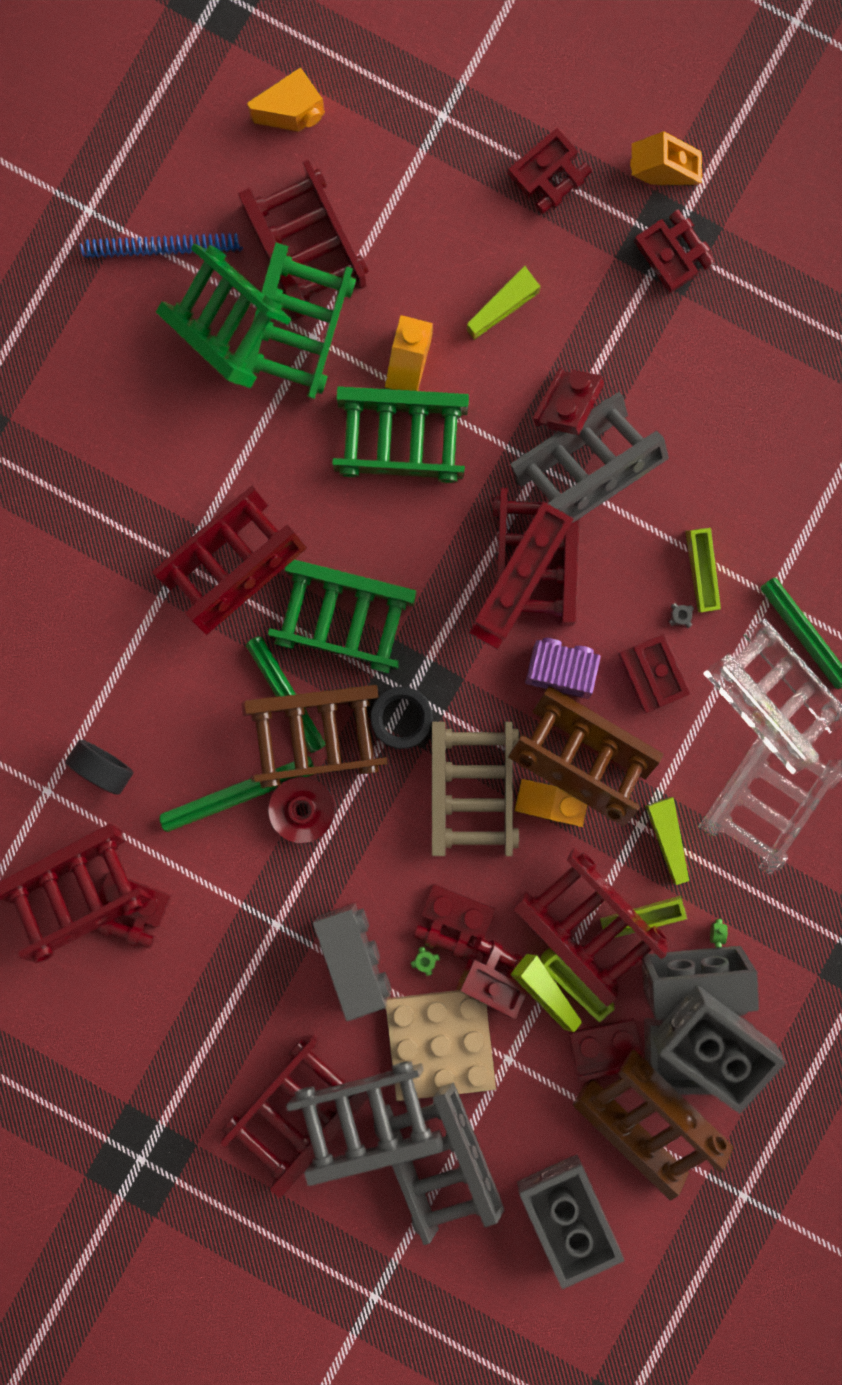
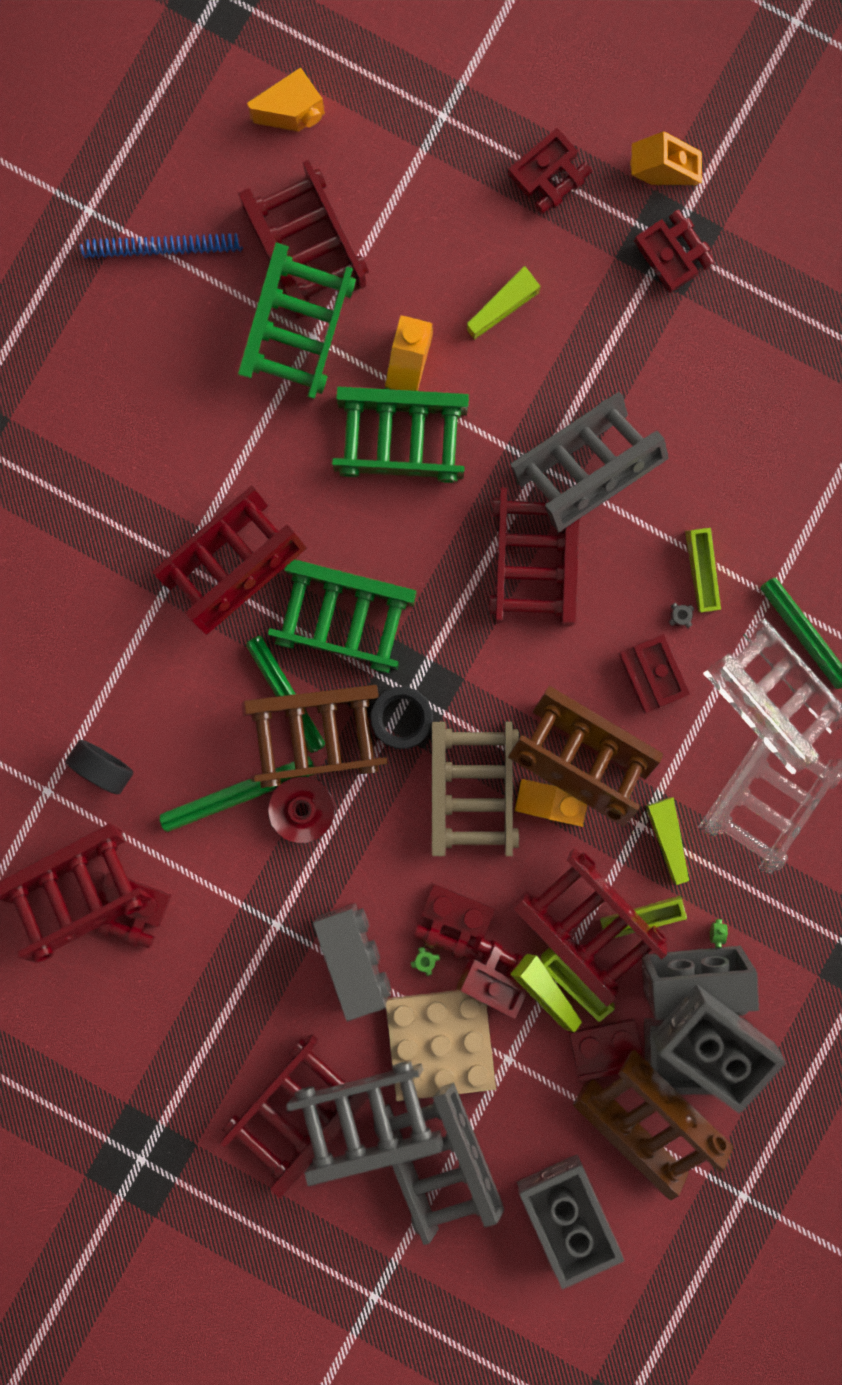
green fence [156,243,291,388] -> none
dark red fence [468,502,574,650] -> none
medium lavender brick [525,638,601,699] -> none
dark red plate [533,367,604,436] -> none

